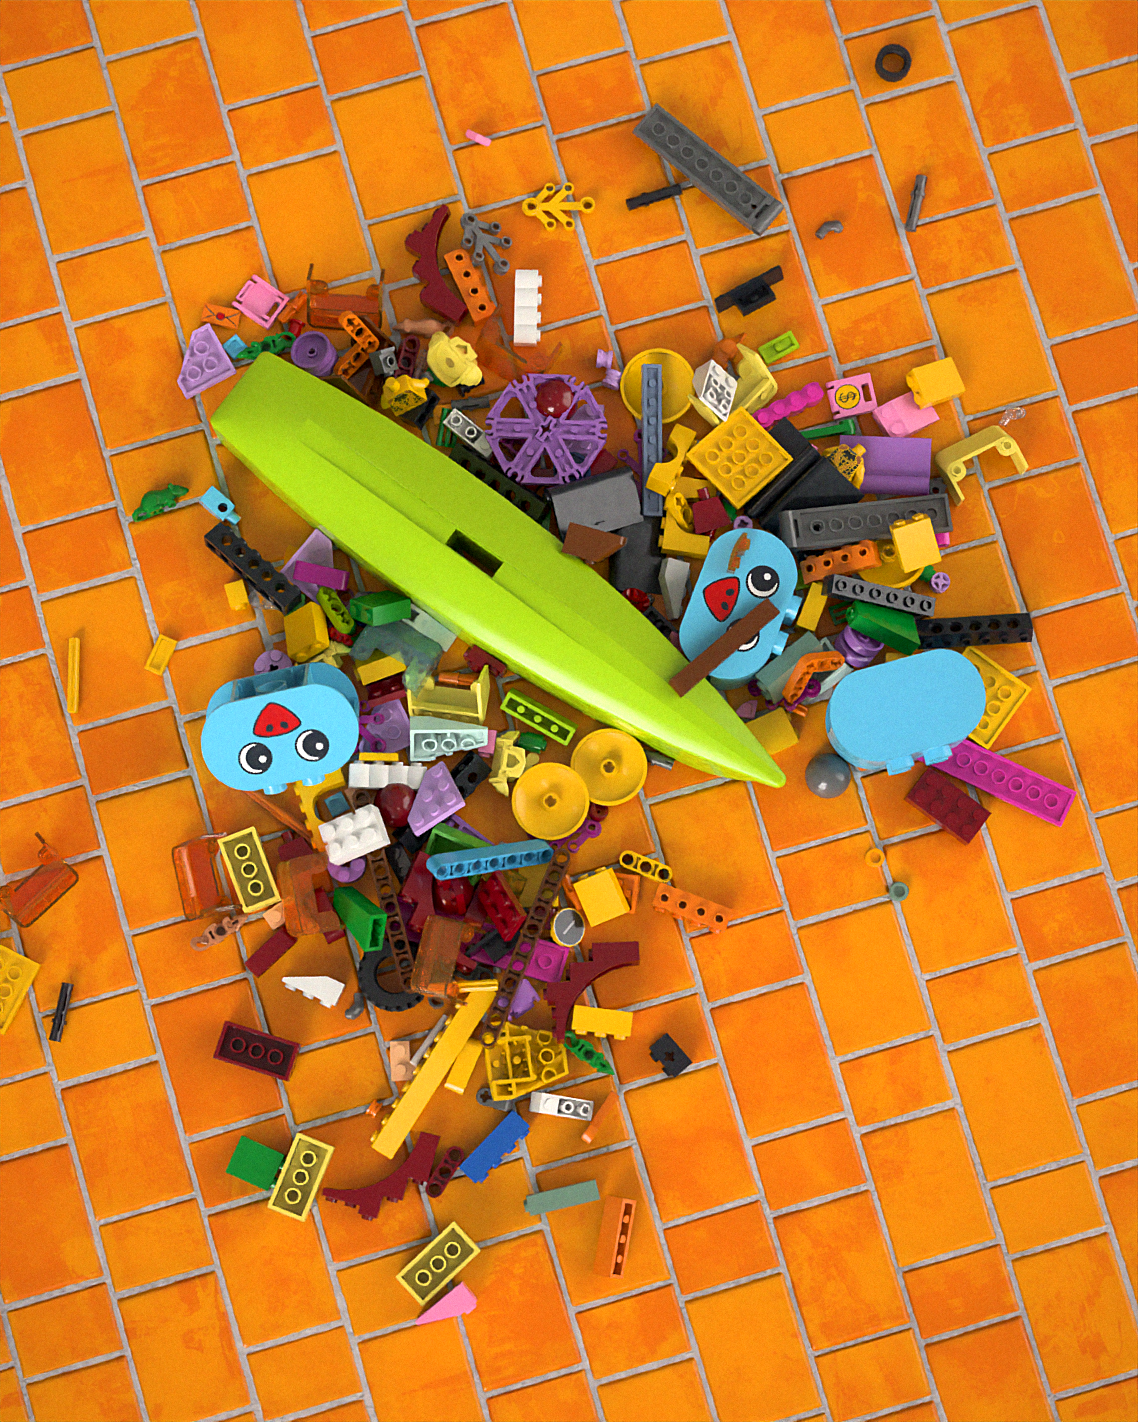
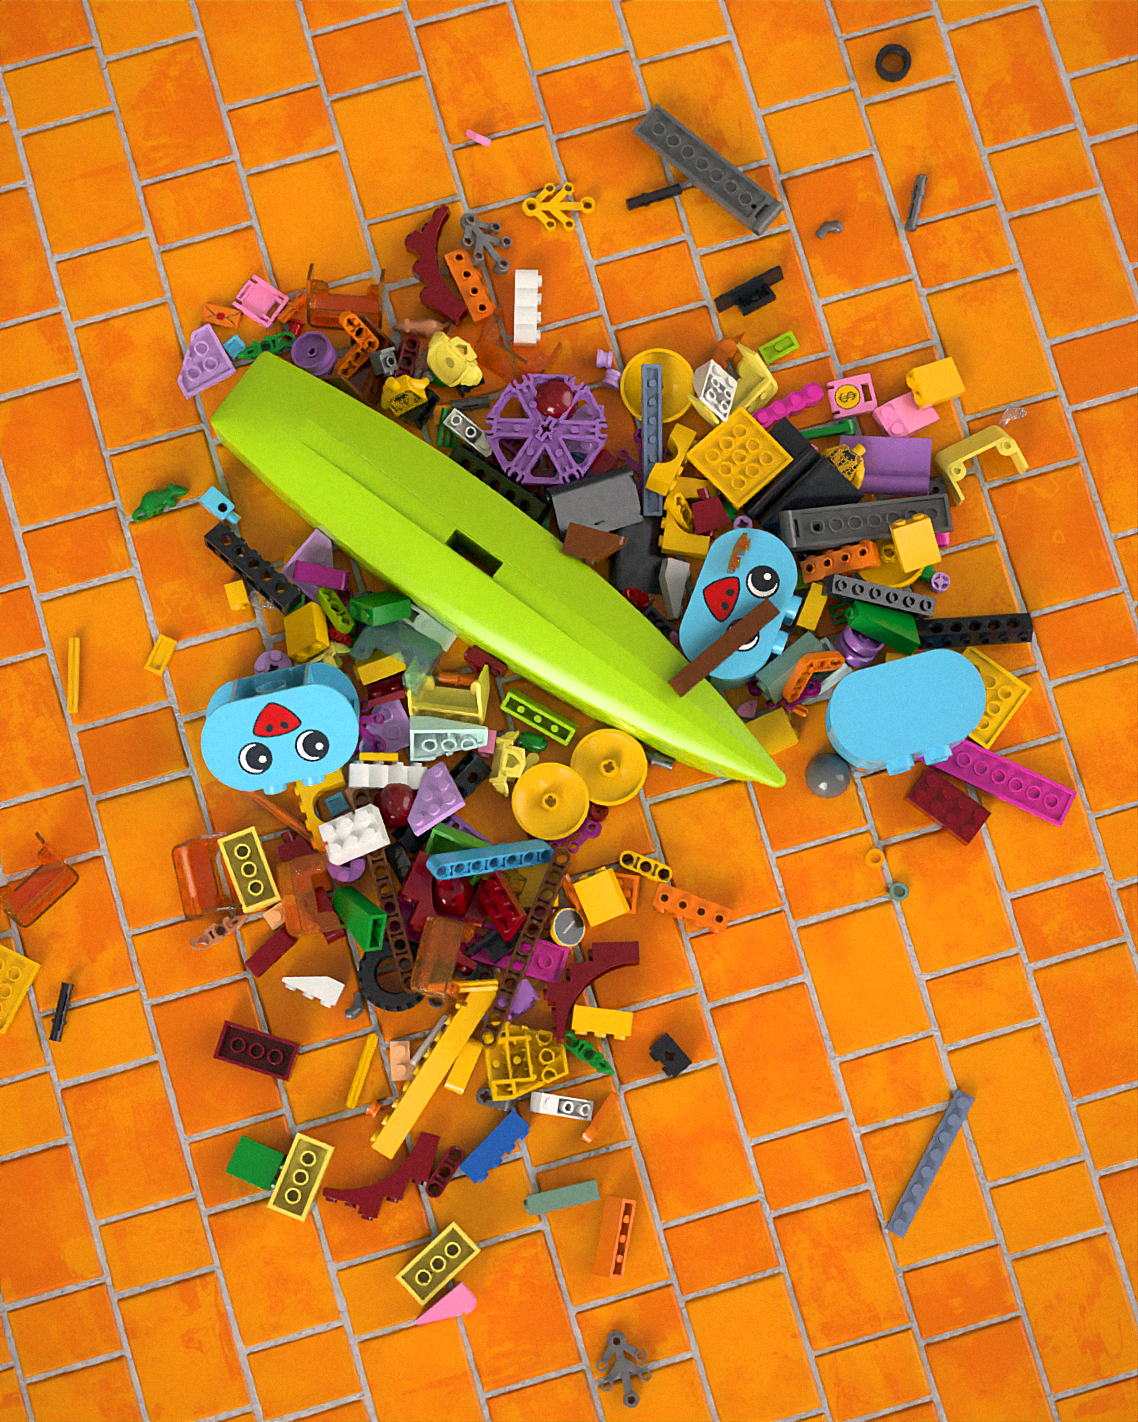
none -> yellow axle [345,1033,379,1109]
none -> flat silver plant [596,1330,652,1408]
none -> sand blue plate [885,1089,975,1238]

